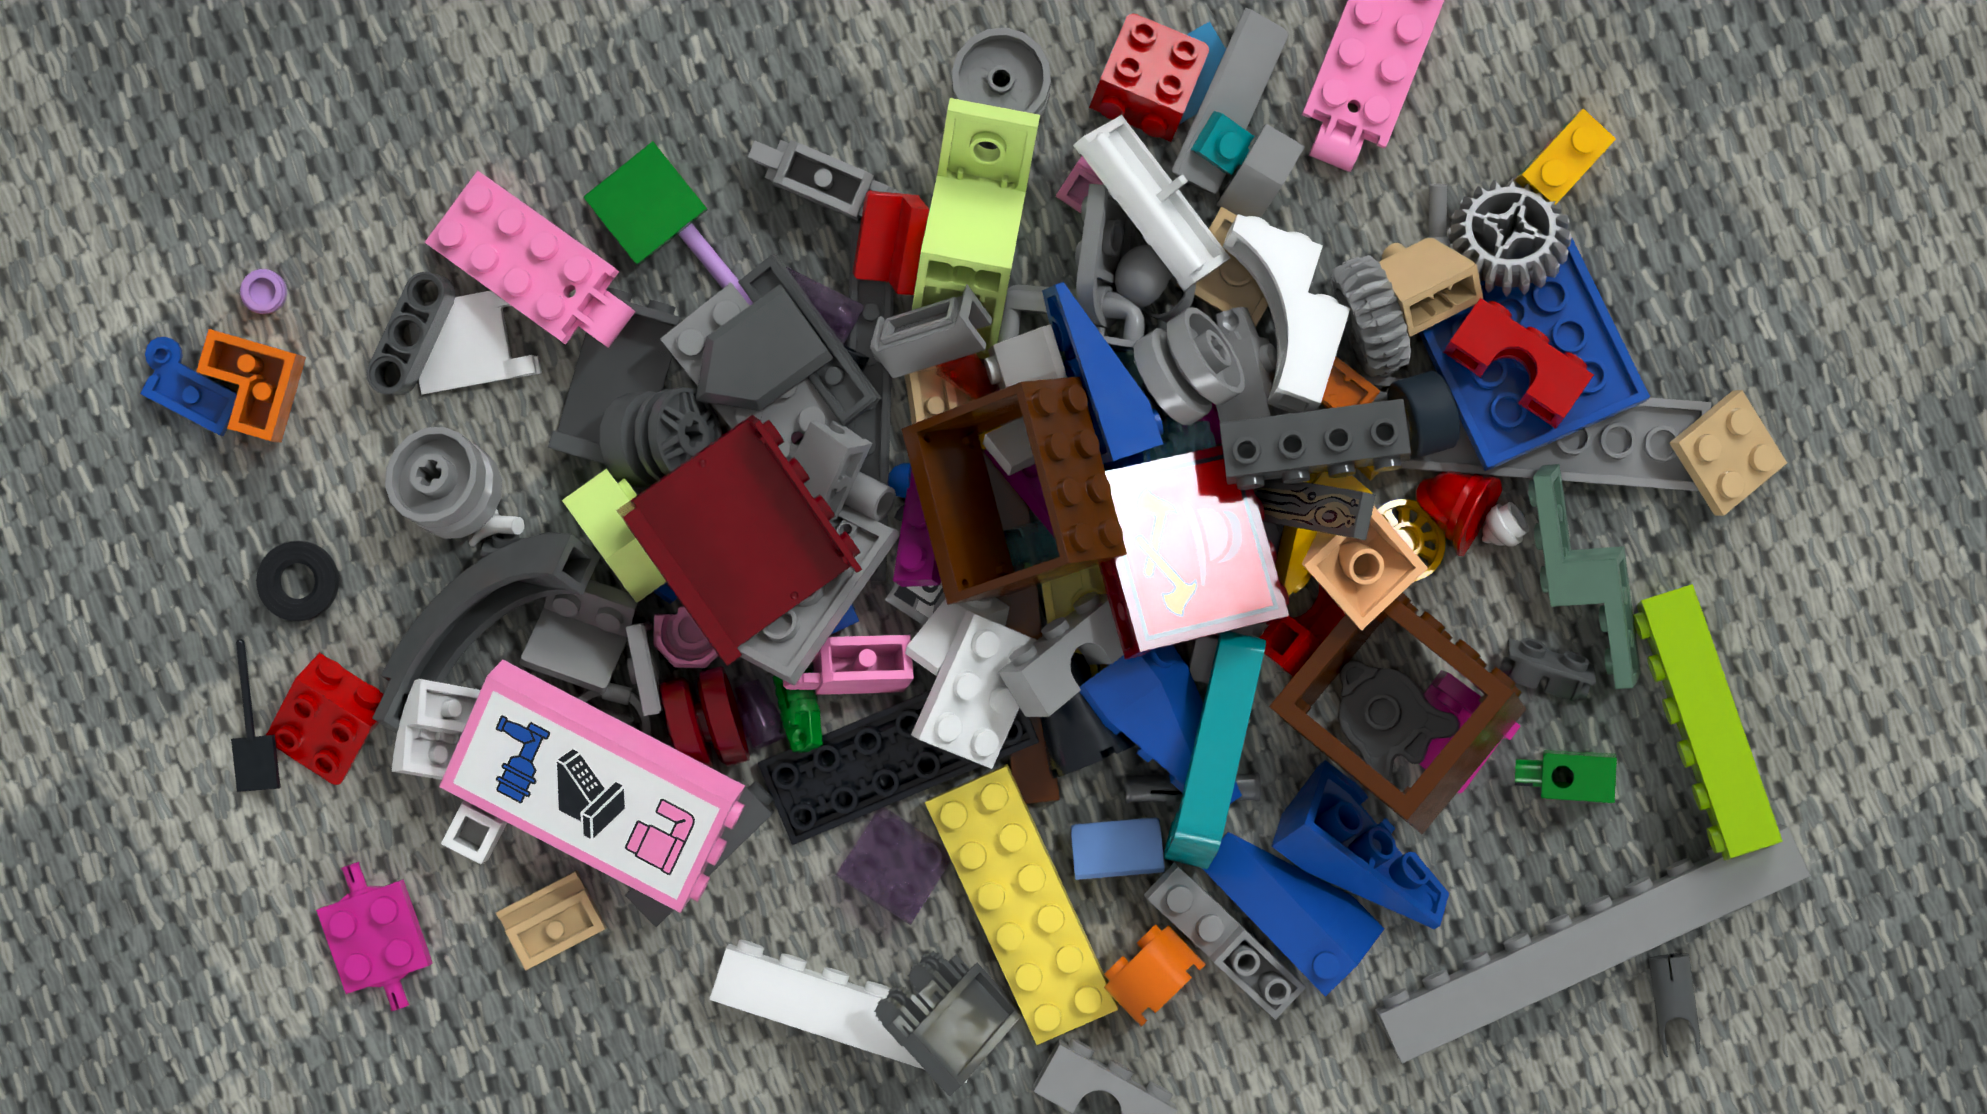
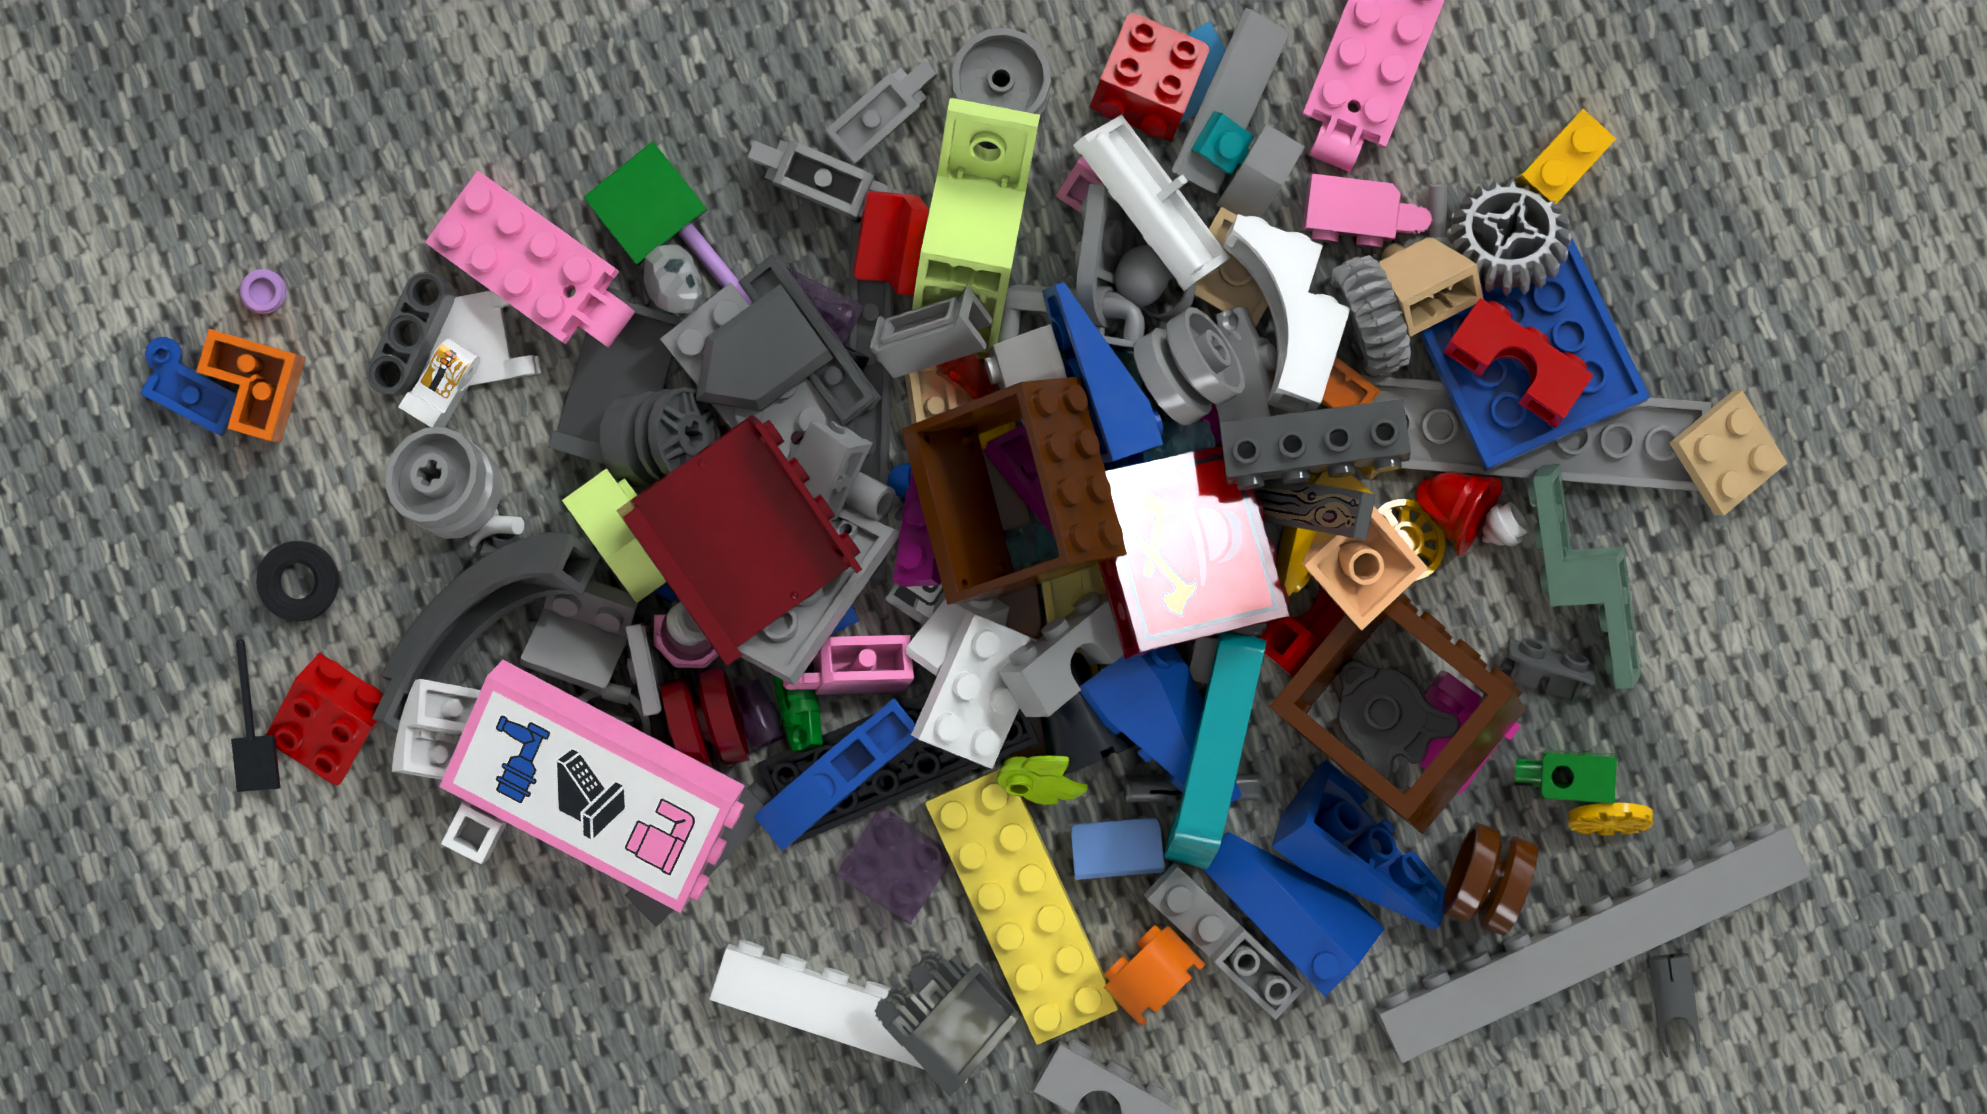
dark pink plate [316,862,433,1011] -> none
tan plate [496,870,607,971] -> none
white tile [983,418,1035,476] -> none
black wheel [1387,371,1460,459] -> none
lime brick [1633,584,1783,861] -> none
none -> white leg [398,338,480,427]
none -> light grey rock [644,245,703,314]
none -> white tile [666,602,707,646]
none -> blue slope [754,699,917,851]
none -> light grey hinge [823,60,938,166]
none -> lime plate [997,756,1088,805]
none -> bright pink hinge [1302,174,1433,248]
none -> reddish brown wheel [1442,822,1538,936]
none -> yellow wheel [1568,803,1654,836]

